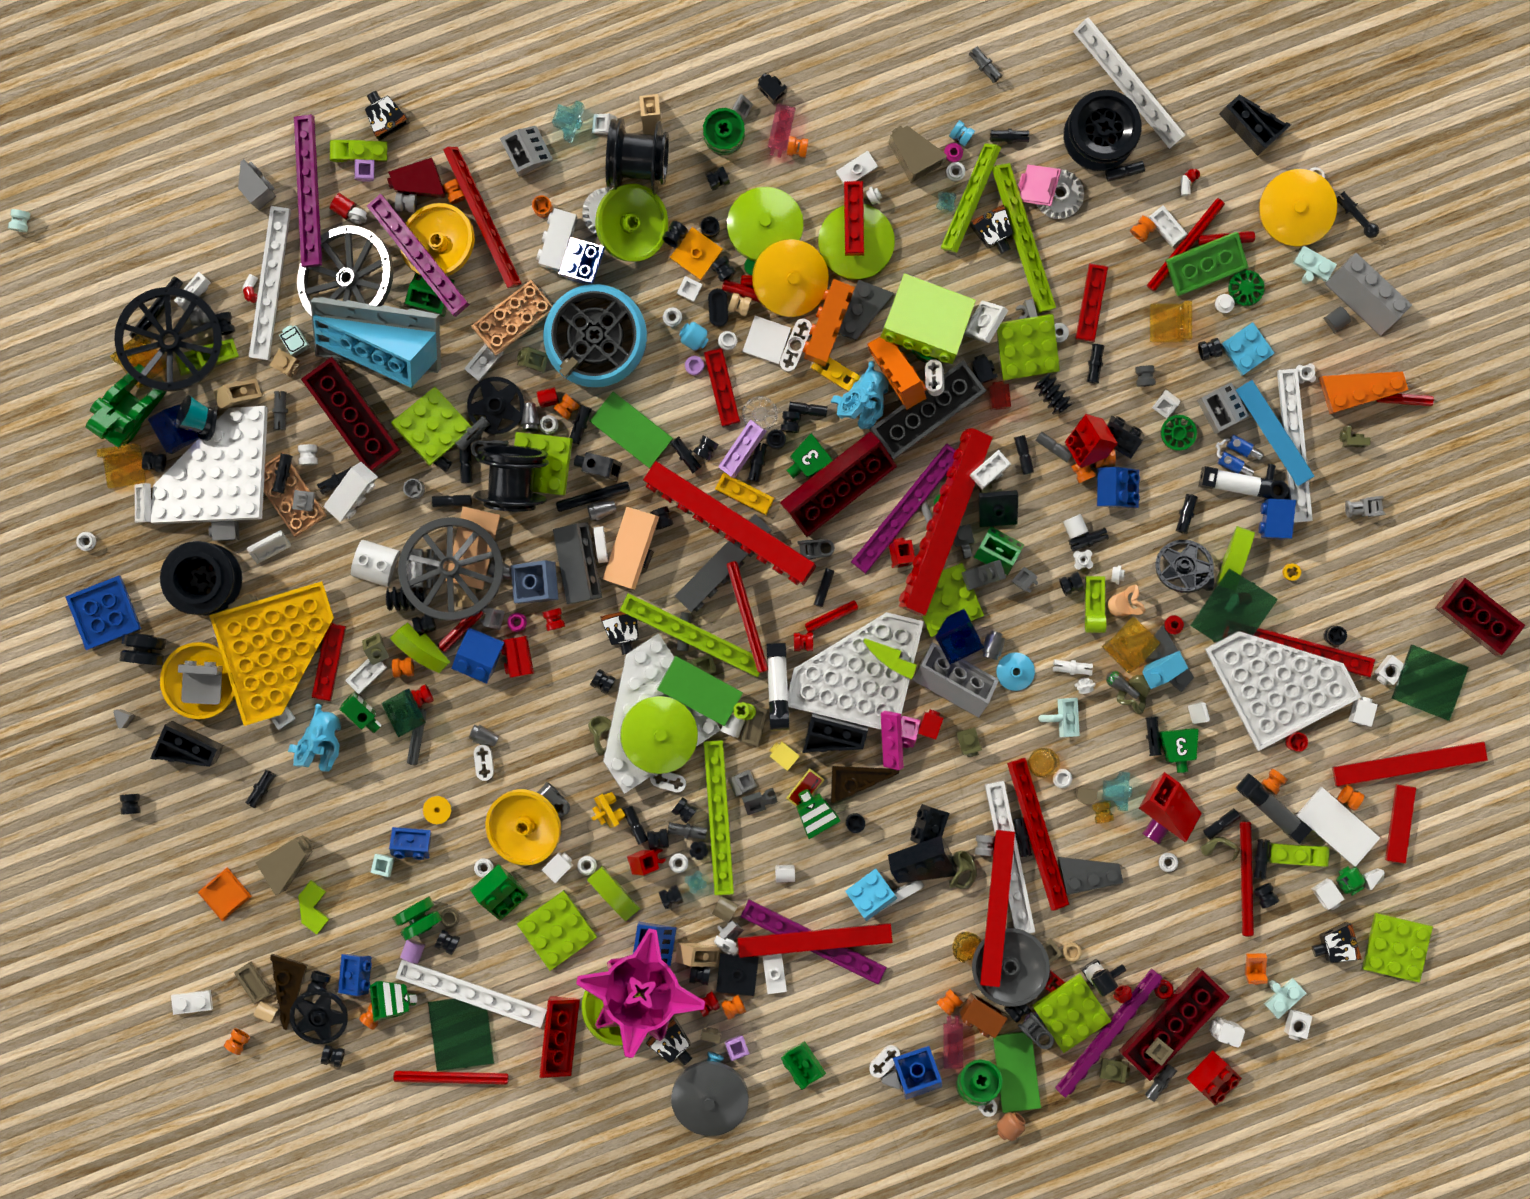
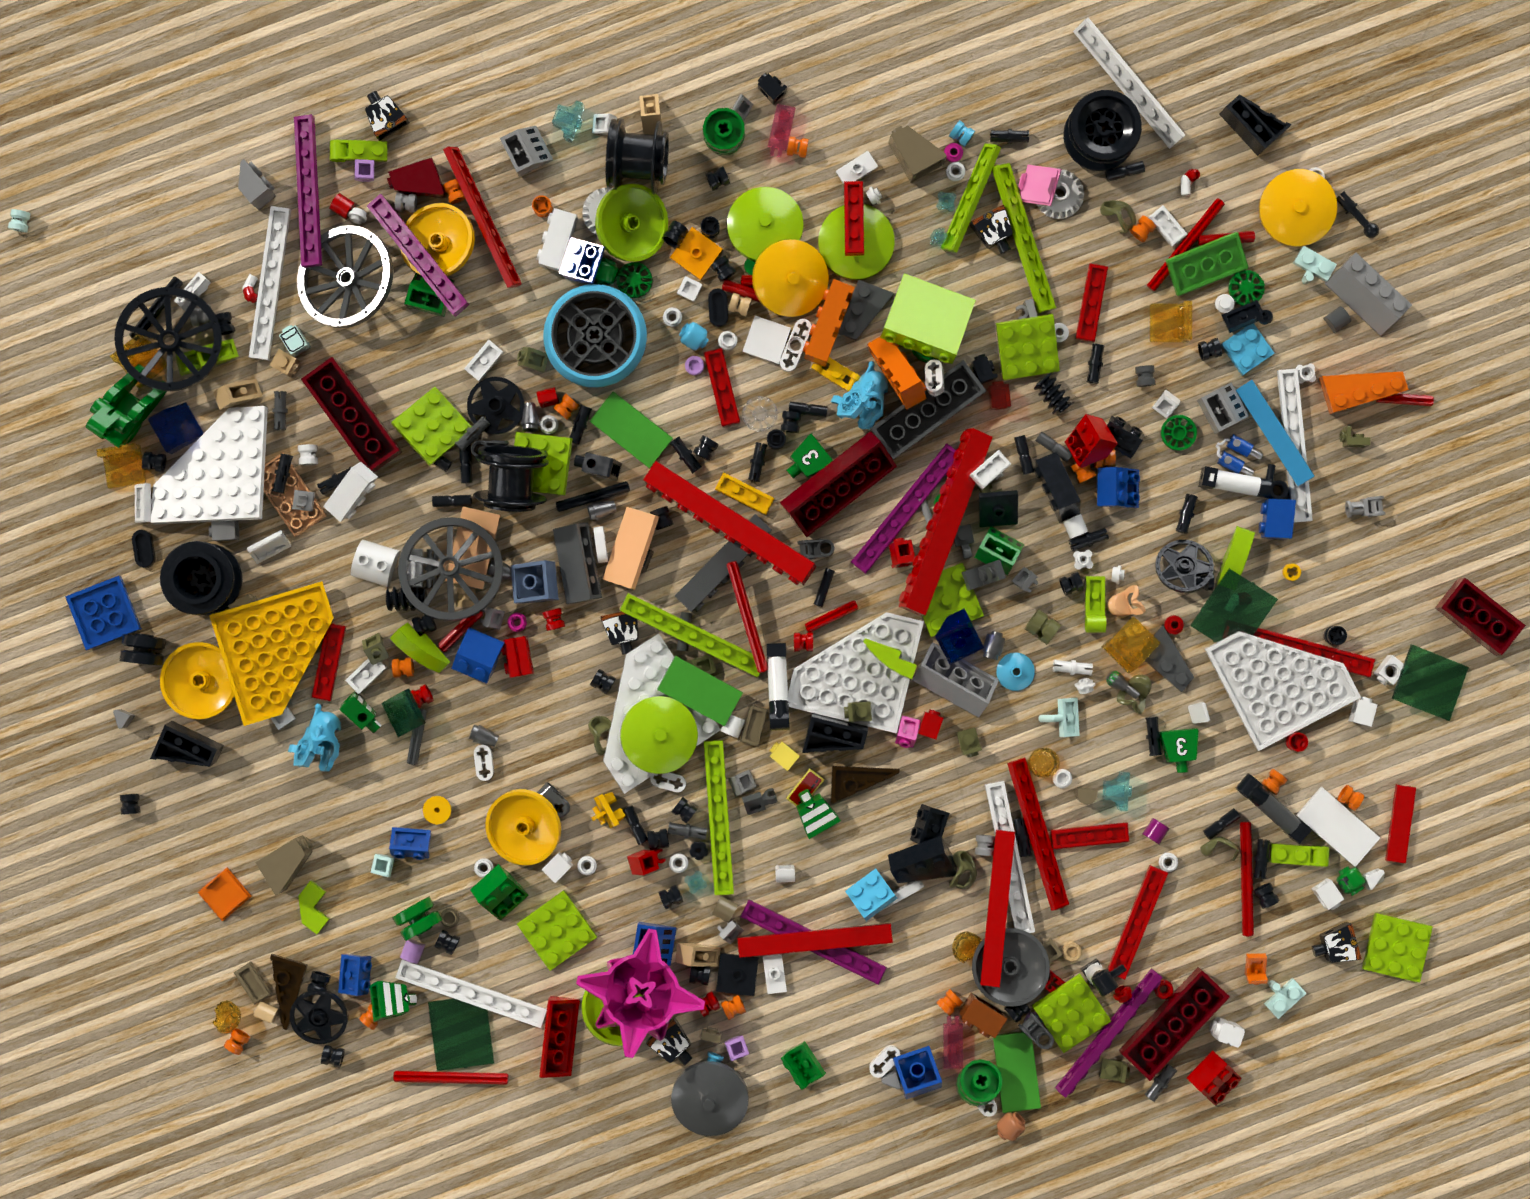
white plate [76,532,96,551] -> none
white plate [171,990,213,1015] -> none
hat [175,395,218,441] -> none
light grey bracket [178,661,223,705] -> none
black pin [245,769,276,808] -> none
medium azure piece [310,297,441,388] -> none
light grey wheel [403,479,425,499] -> none
light nougat tile [471,280,553,357] -> none
dark tan plate [560,357,579,378] -> none
lime slope [587,866,640,922] -> none
white plate [714,936,739,956] -> none
lavender plate [718,420,767,479] -> none
lime bush [733,702,756,720] -> none
black wheel [846,813,865,833] -> none
dark pink plate [881,711,904,770] -> none
white tile [964,301,1009,343] -> none
dark grey pin [969,46,1002,83] -> none
dark grey wing [1058,856,1123,895] -> none
clear yellow wheel [1092,801,1114,824] -> none
red slope [1139,772,1202,842] -> none
medium azure slope [1142,651,1188,689] -> none
dark tan plate [1146,1037,1174,1066] -> none
white brick [1284,1009,1312,1041] -> none
red tile [1332,741,1488,786] -> none
none -> black tile [132,530,156,568]
none -> clear yellow hair [213,1000,241,1034]
none -> green head [594,257,619,285]
none -> green wheel [617,262,653,298]
none -> olive bracket [844,701,872,722]
none -> clear light blue plate [930,228,947,246]
none -> olive wheel [1025,609,1061,645]
none -> black wedge [1034,452,1081,523]
none -> red tile [1051,822,1130,850]
none -> olive piece [1100,200,1136,234]
none -> red plate [1107,865,1168,980]
none -> black hinge [1222,300,1273,333]

